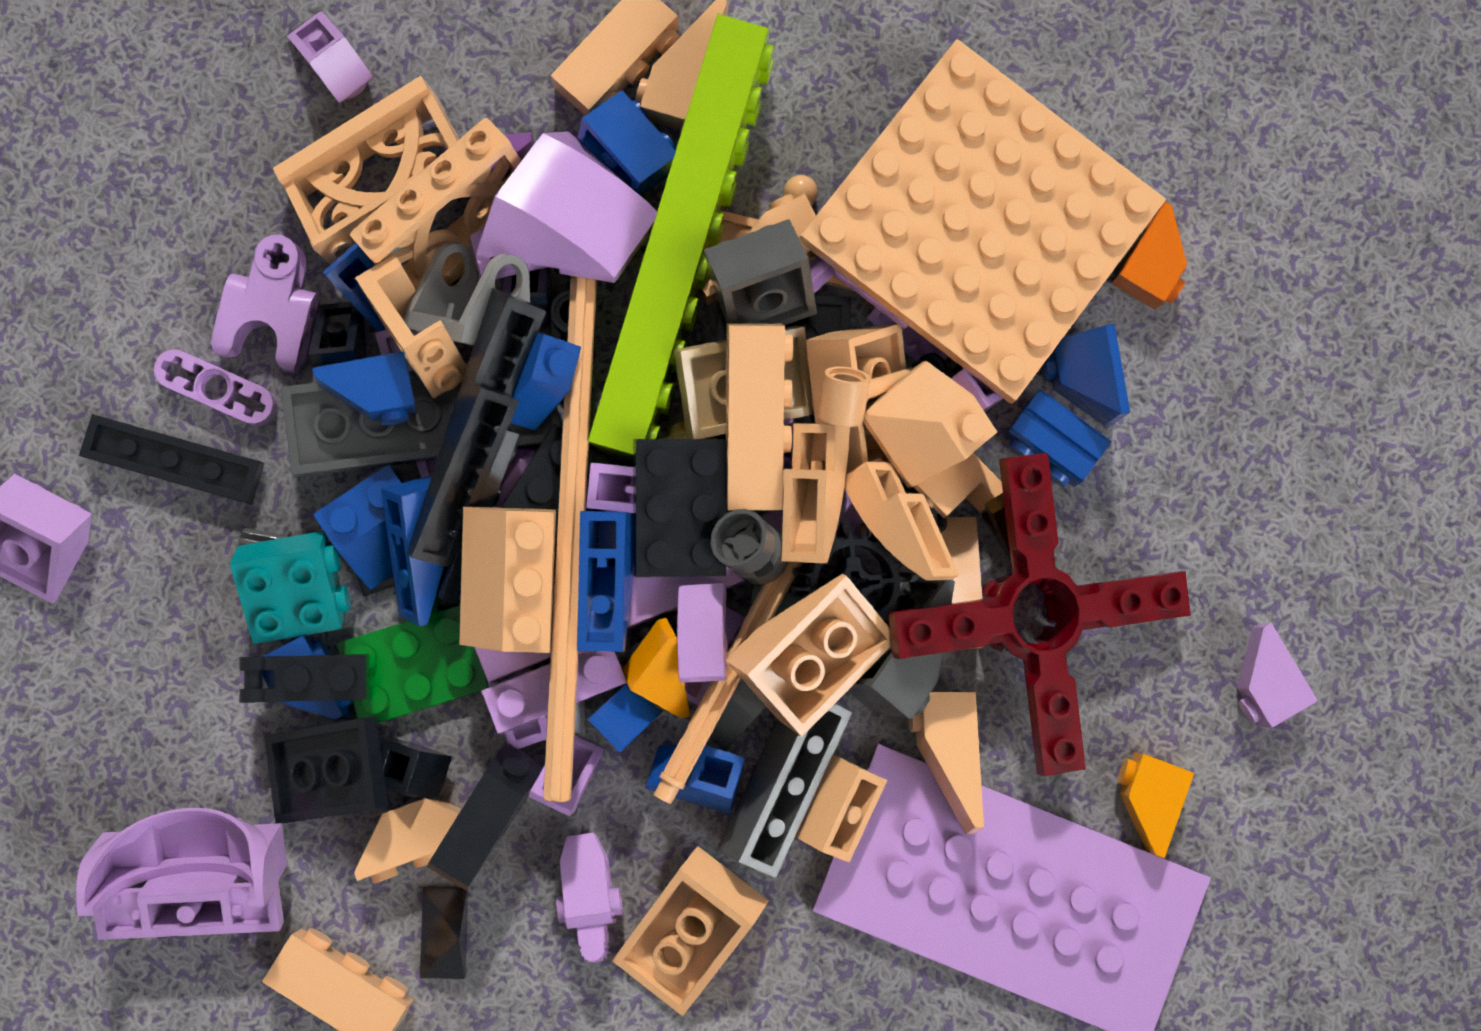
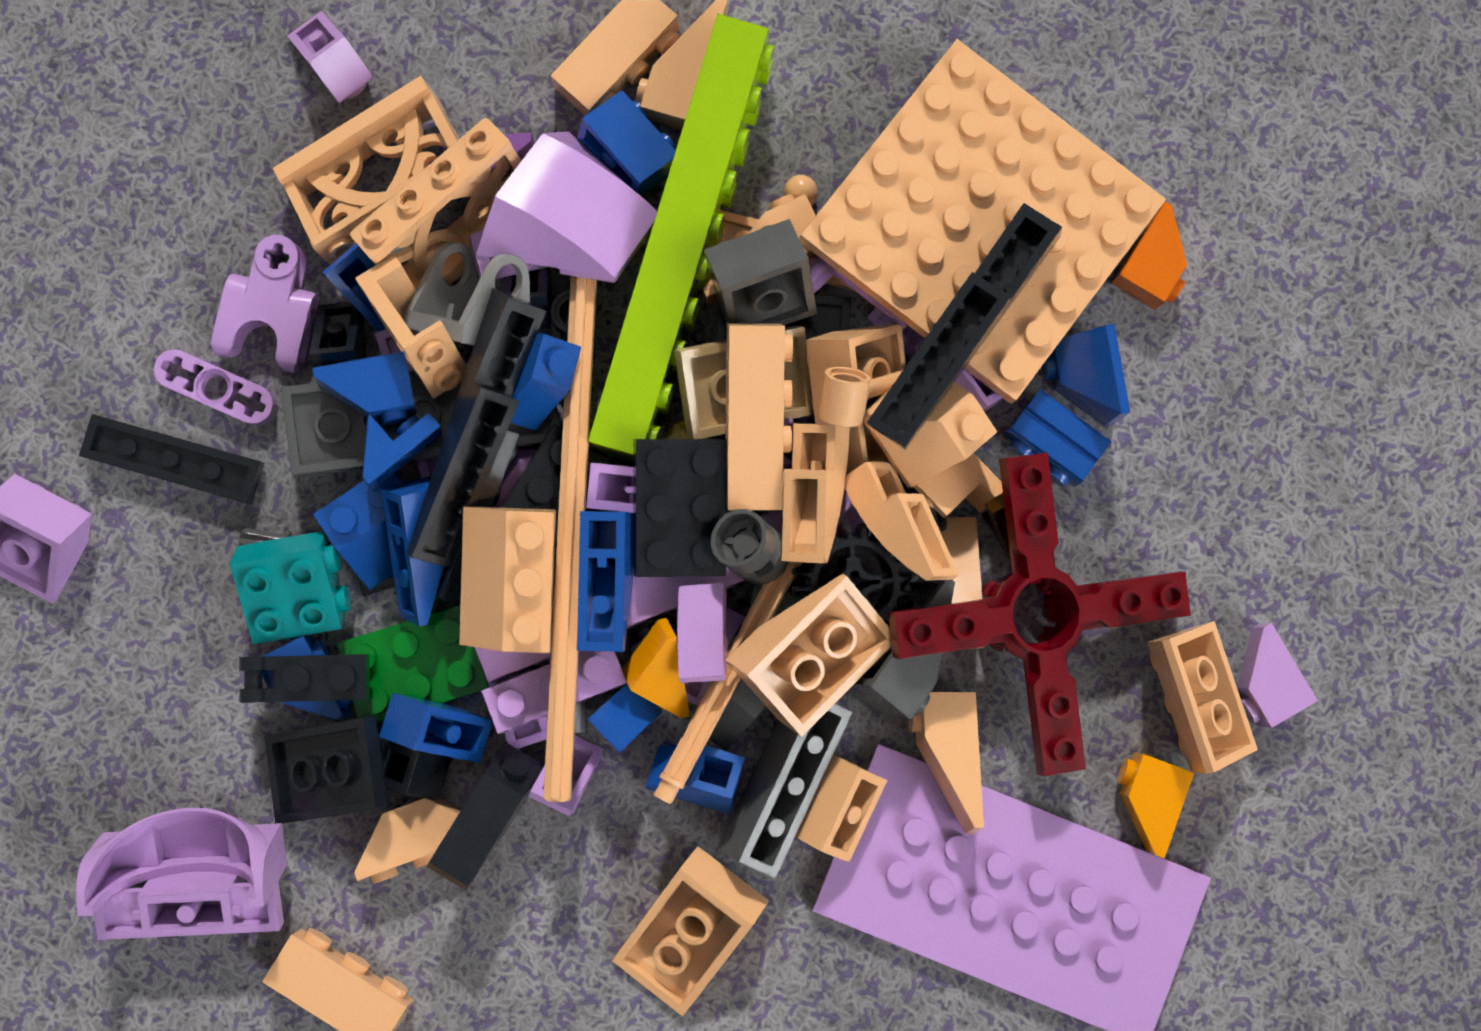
black slope [420,887,468,979] -> none
lavender hinge [556,833,623,963] -> none
none -> blue slope [363,412,442,491]
none -> blue brick [379,693,493,763]
none -> black slope [867,203,1062,450]
none -> light nougat slope [1147,621,1258,774]

